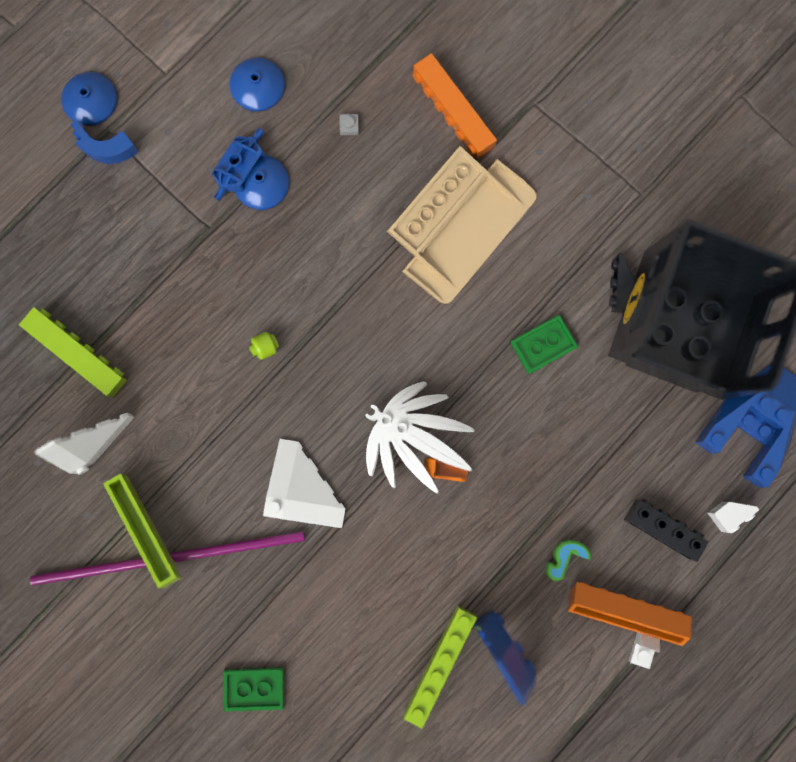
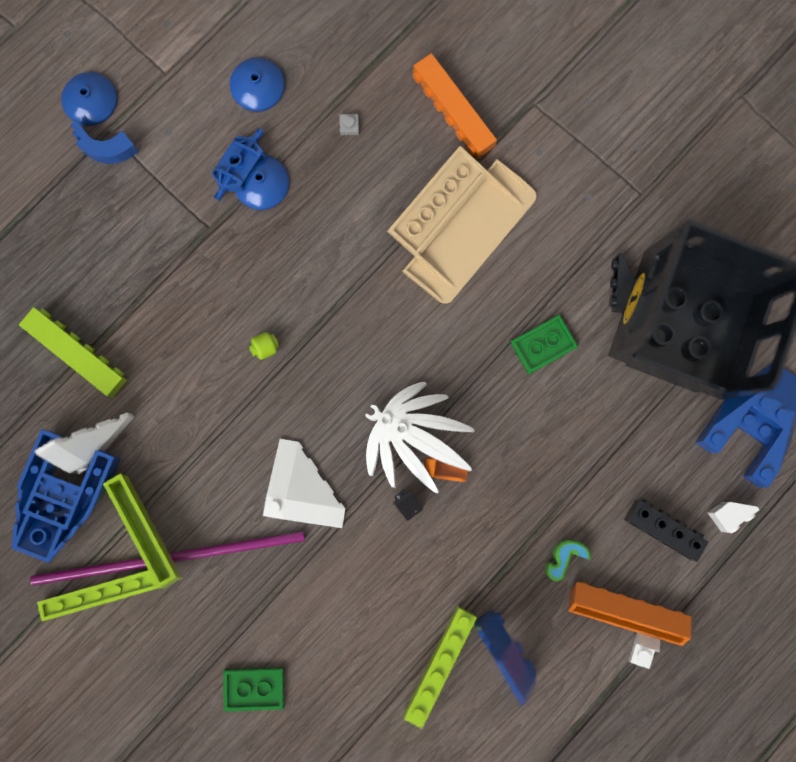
none -> blue wedge [11,429,121,563]
none -> lime plate [37,570,158,621]
none -> black slope [393,490,423,521]

